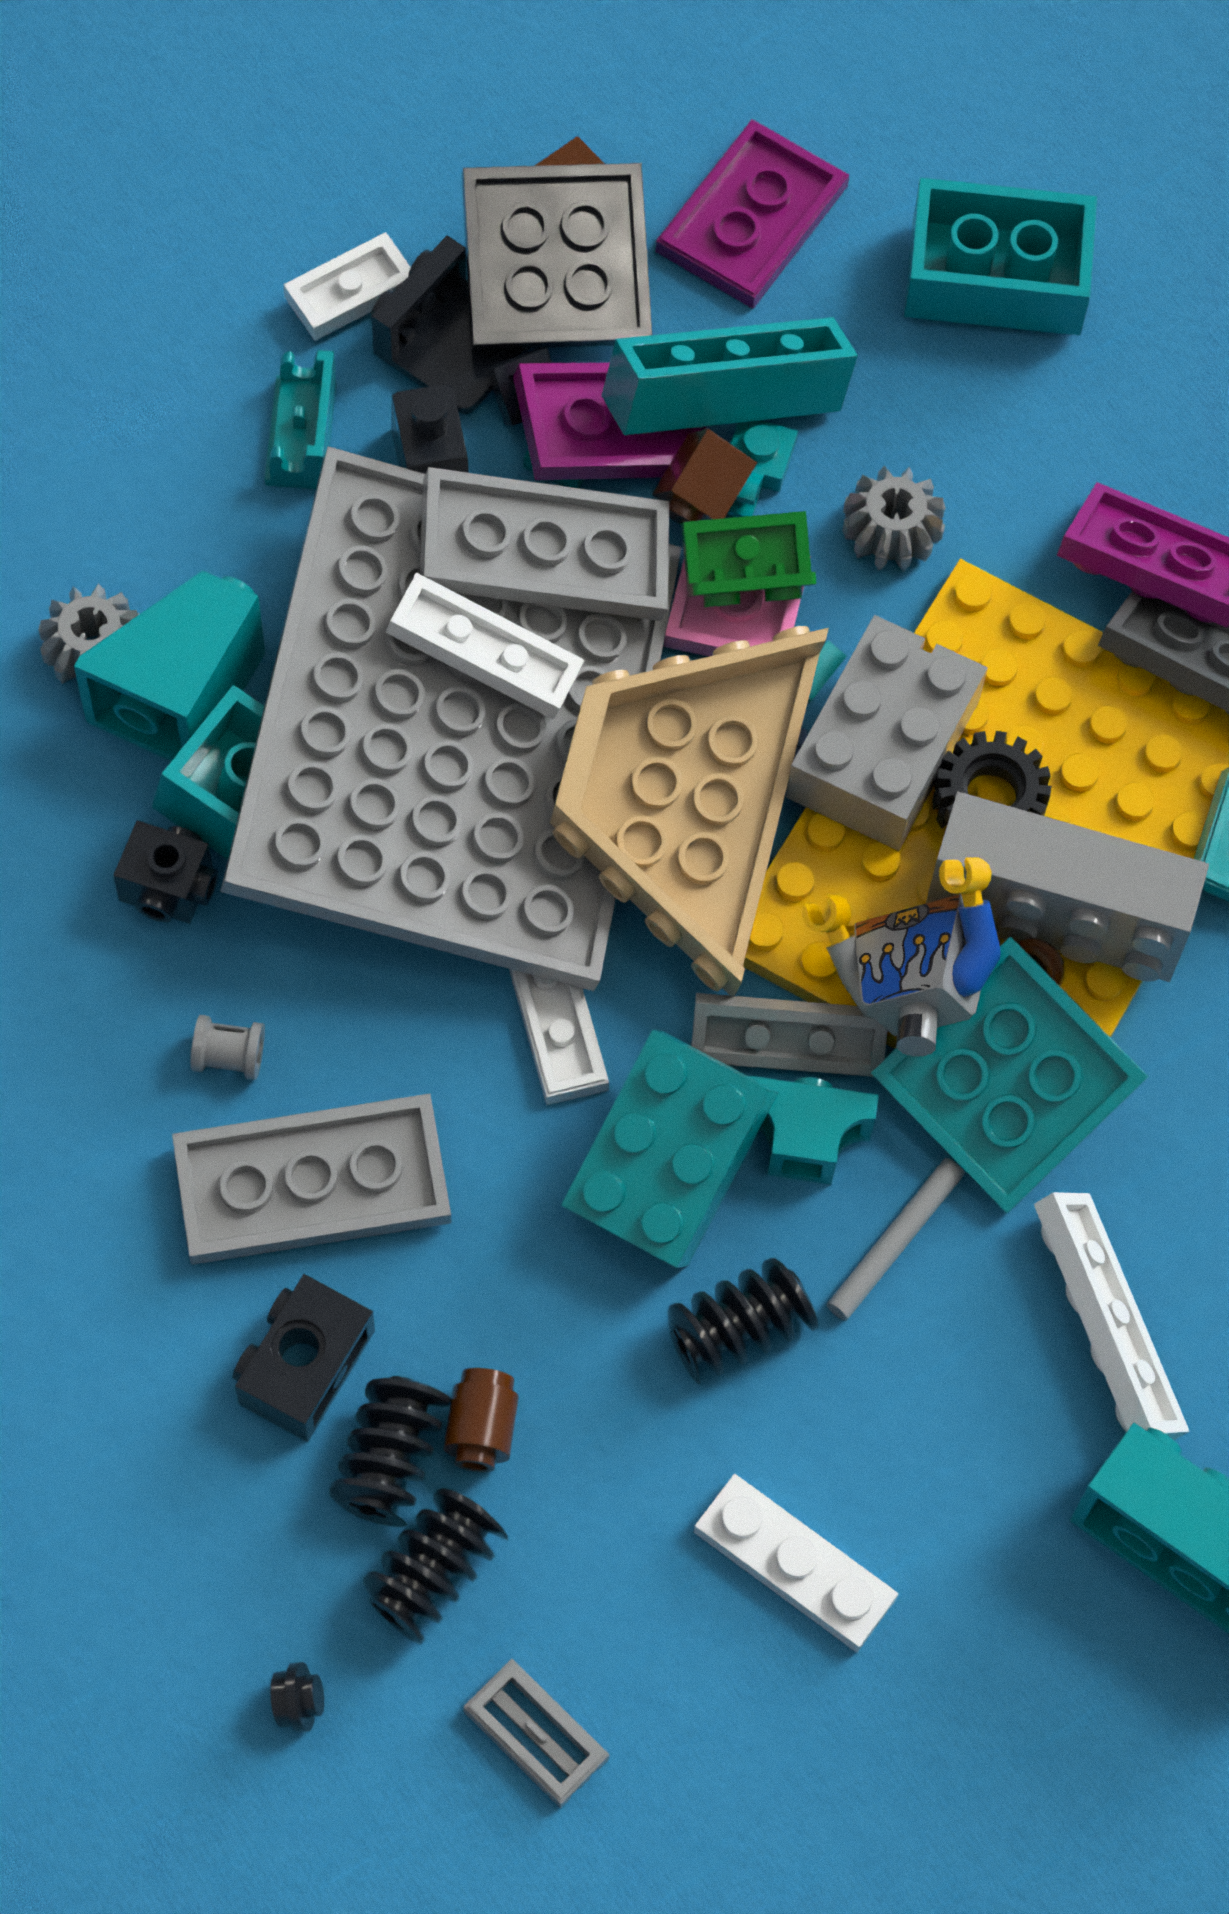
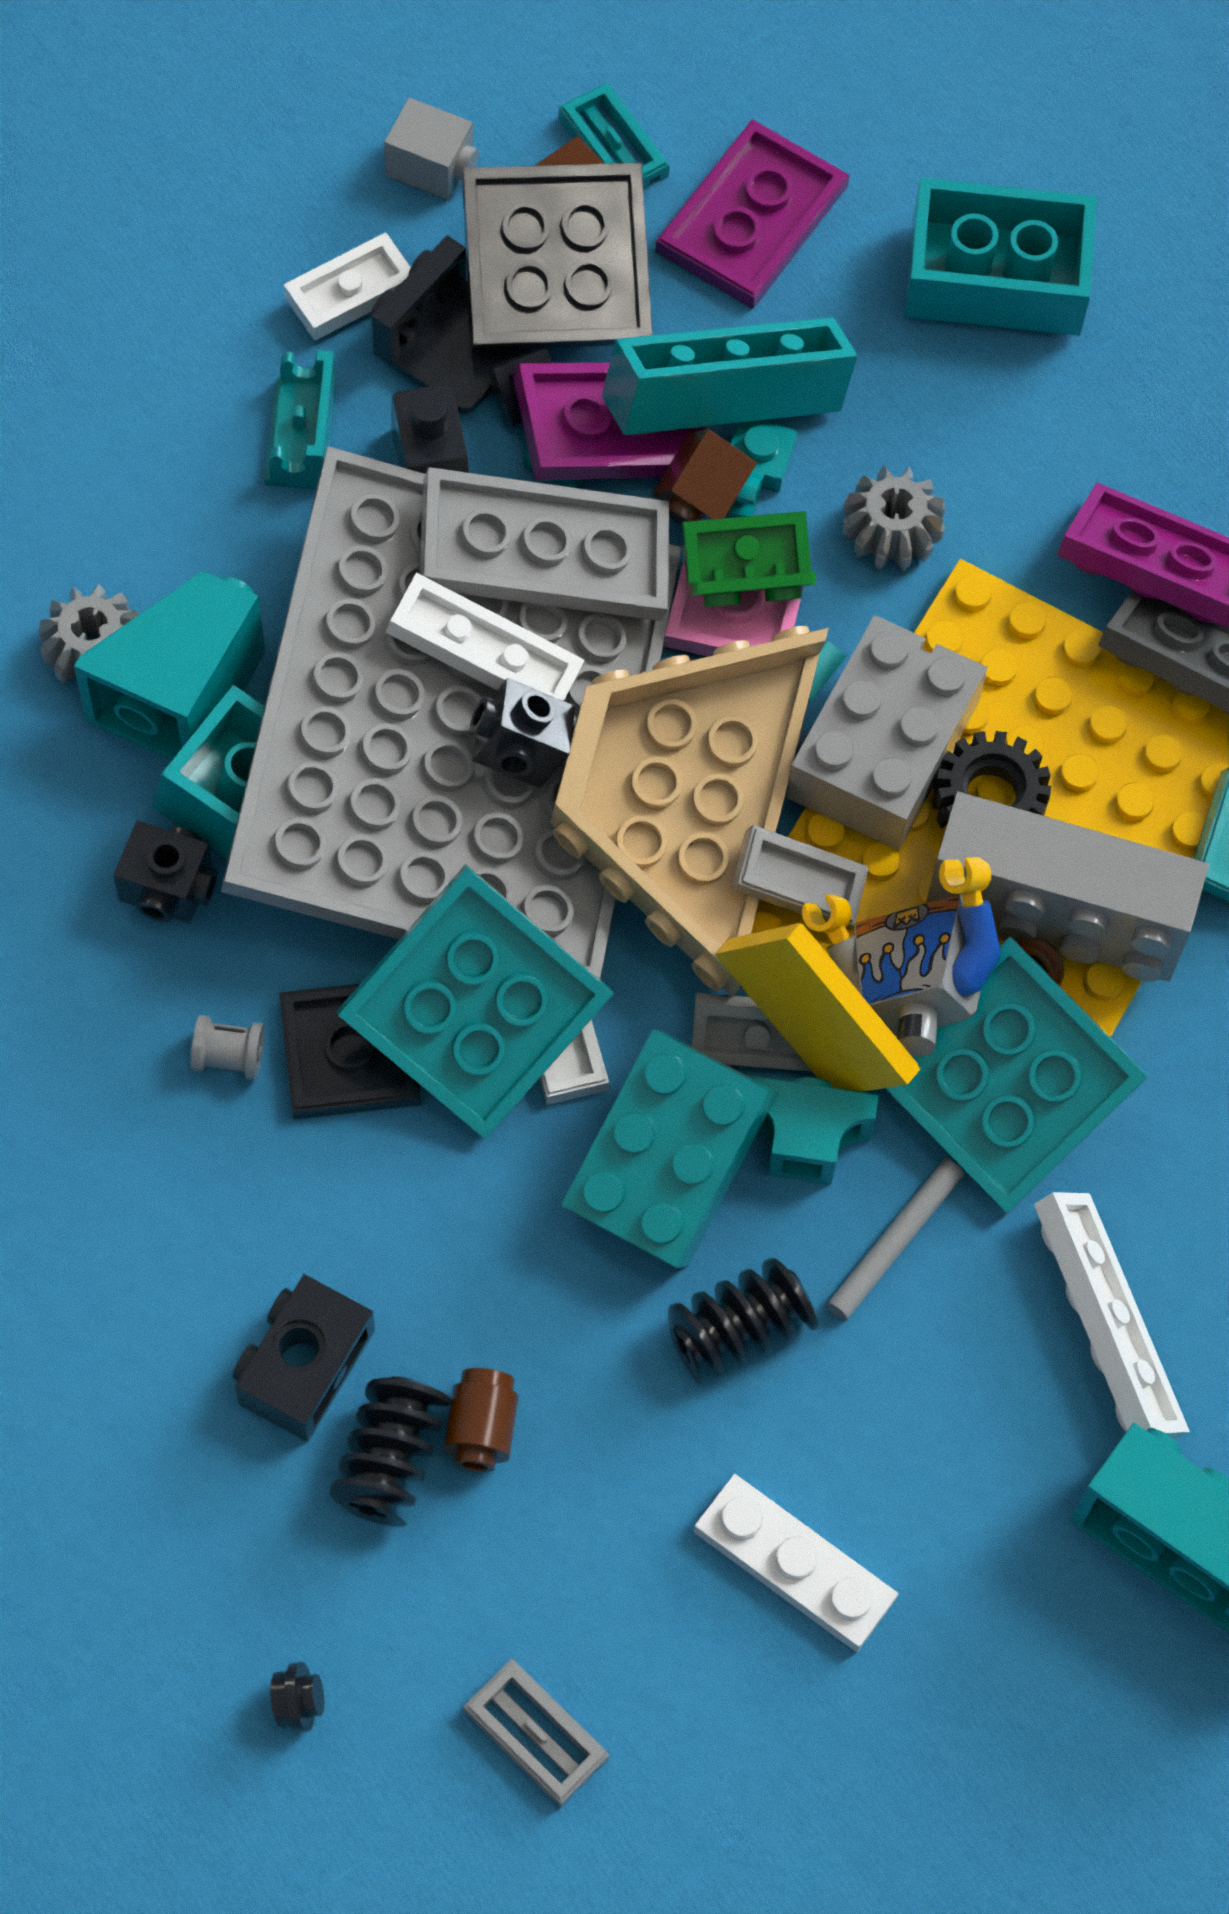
light grey plate [172,1093,451,1265] -> none
black piece [363,1488,508,1645] -> none
none -> black tile [279,984,422,1120]
none -> teal plate [337,864,614,1139]
none -> light grey brick [384,97,479,200]
none -> black brick [470,678,575,789]
none -> teal tile [558,82,670,190]
none -> yellow tile [715,923,920,1092]
none -> light grey tile [730,825,869,930]

